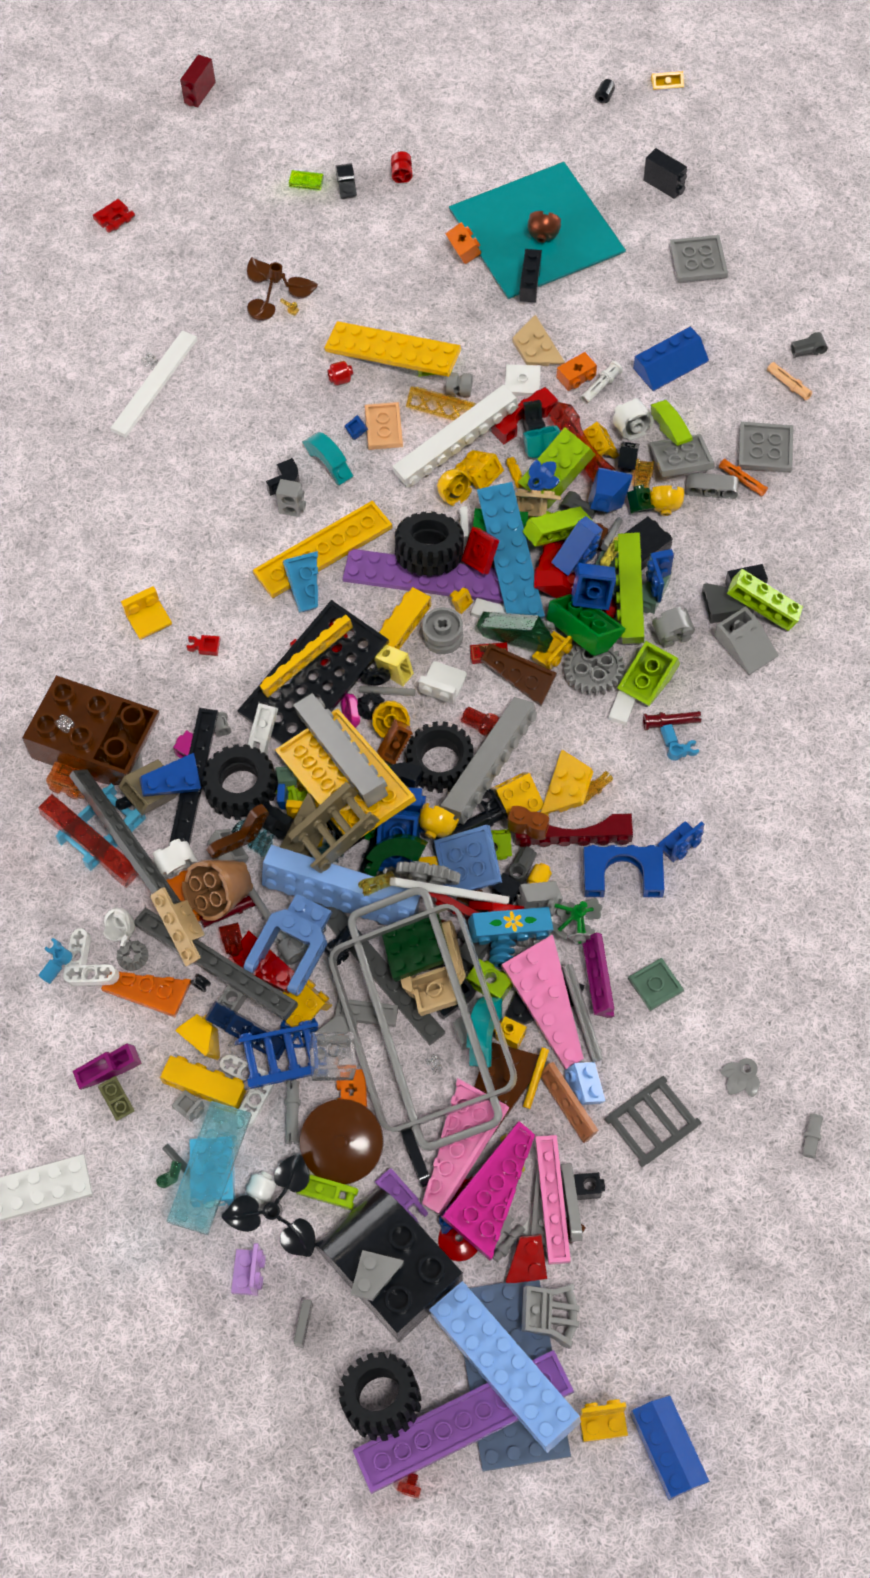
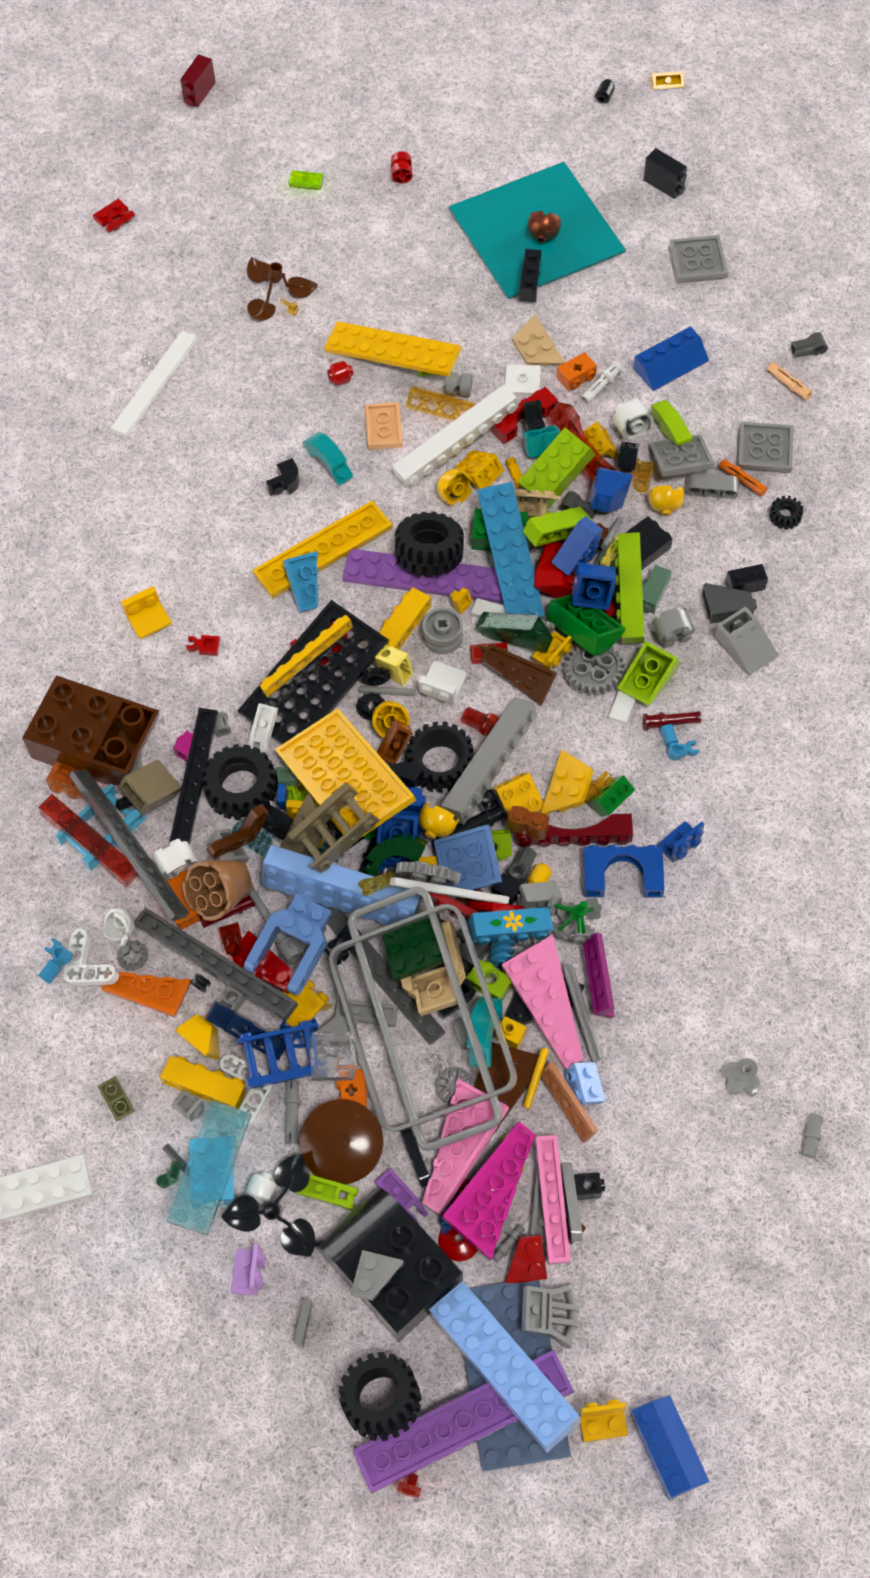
clear bush [55,714,75,733] -> none
magenta slope [72,1043,142,1090] -> none
blue wing [140,753,201,797] -> none
tan bracket [150,887,205,966] -> none
light grey brick [276,479,306,517] -> none
light grey brick [293,693,388,808] -> none
black brick [335,163,357,198] -> none
dark pink plate [341,693,360,728] -> none
blue tile [345,415,368,440] -> none
orange brick [445,222,481,264] -> none
white tile [460,506,468,546] -> none
red plate [462,527,500,574] -> none
blue plate [528,460,560,491] -> none
dark grey bar [604,1076,702,1167] -> none
dark green brick [627,485,655,513] -> none
sand green tile [628,957,684,1011] -> none
blue bracket [646,549,674,603] -> none
lime brick [727,569,803,631] -> none
none -> light grey wheel [435,1067,474,1105]
none -> green brick [588,775,635,817]
none -> black tyre [769,495,804,530]

